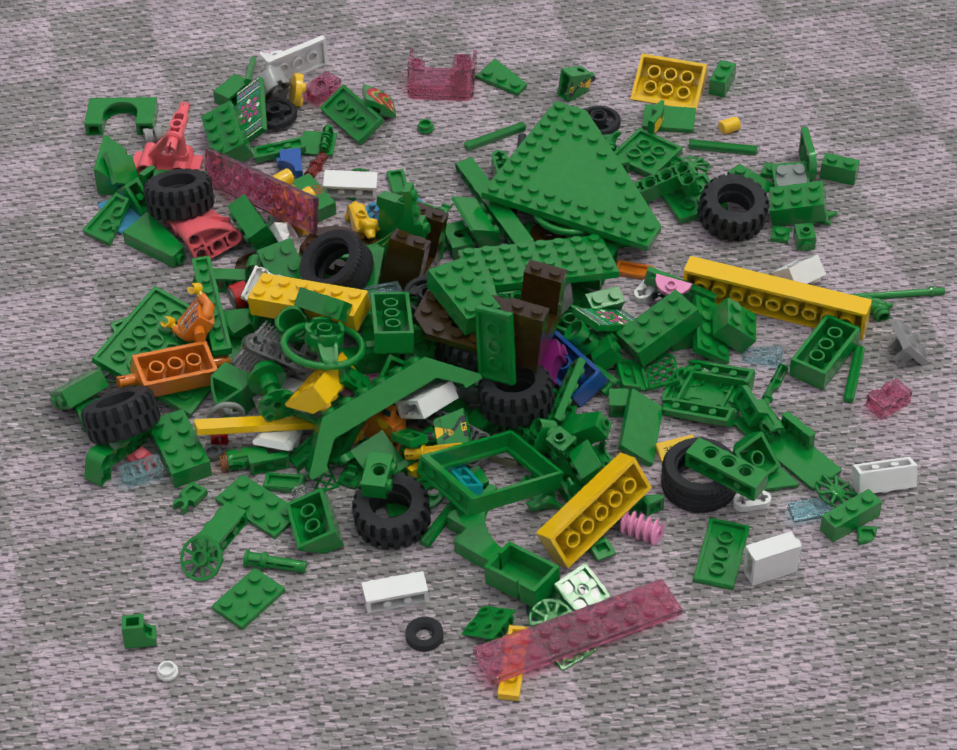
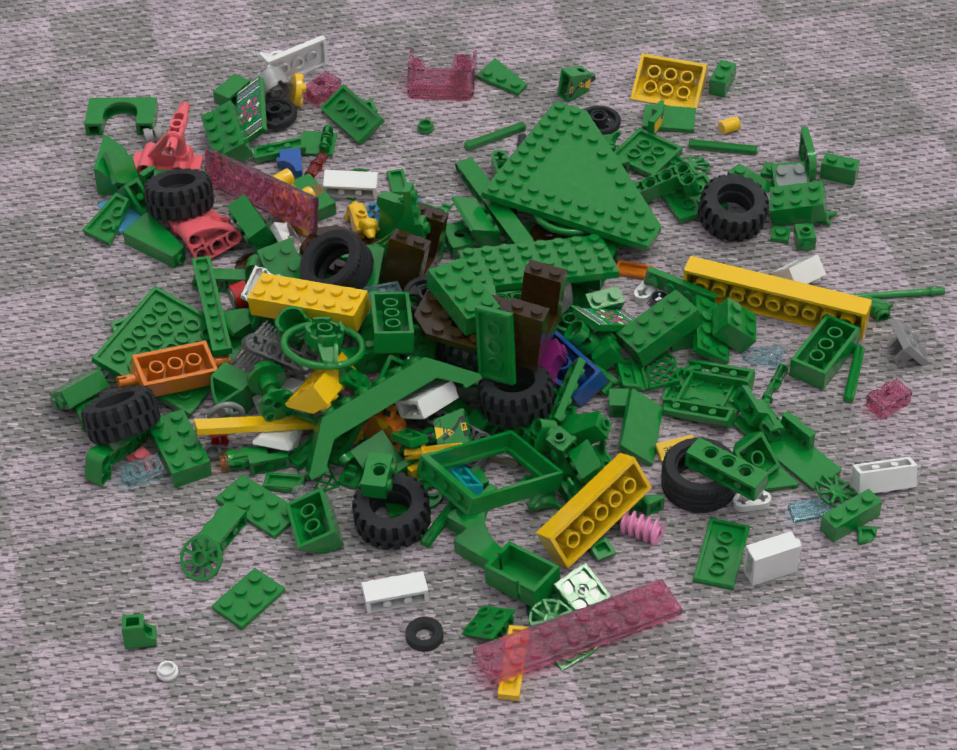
orange torso [160,283,215,342] -> none
green plate [172,481,208,514] -> none
green pin [243,549,307,574] -> none
green bar [244,56,257,85] -> none
green slope [294,287,353,323] -> none
green slope [362,84,396,118] -> none
bright pink plate [655,274,692,296] -> none

